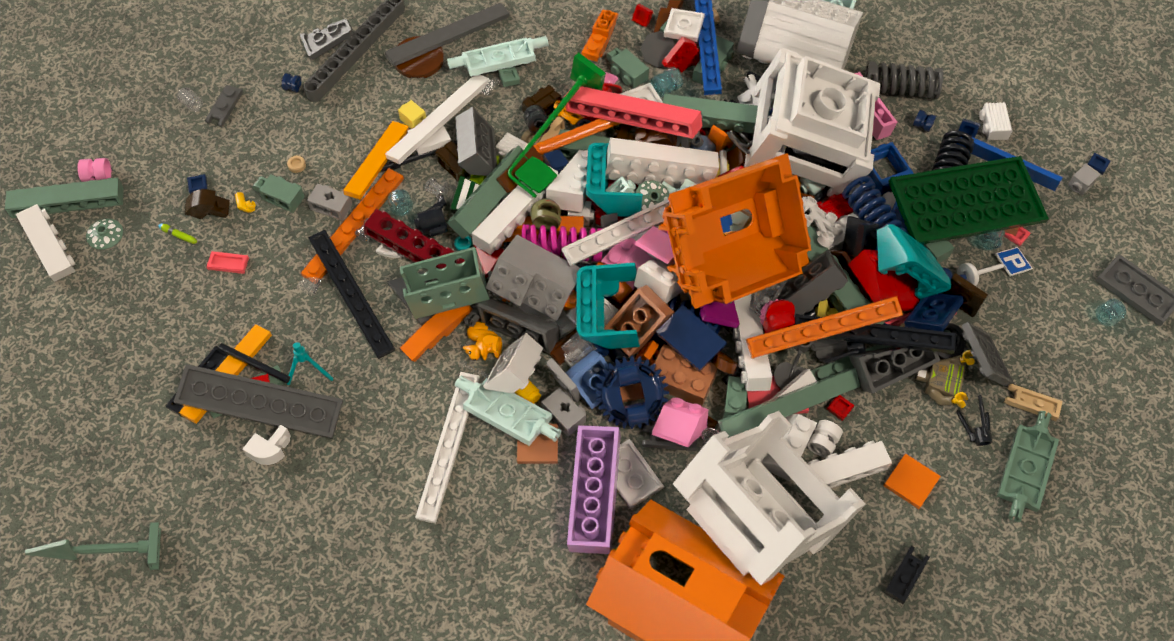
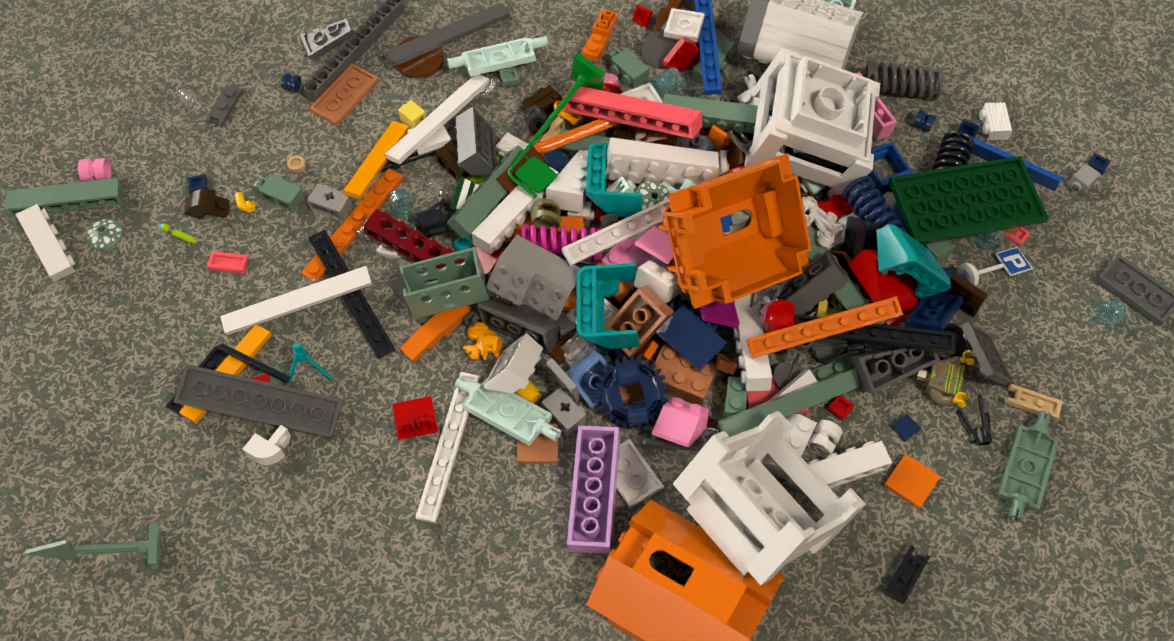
none -> white tile [220,266,373,335]
none -> nougat tile [309,63,379,126]
none -> red hinge [392,396,438,440]
none -> dark blue tile [891,414,921,442]

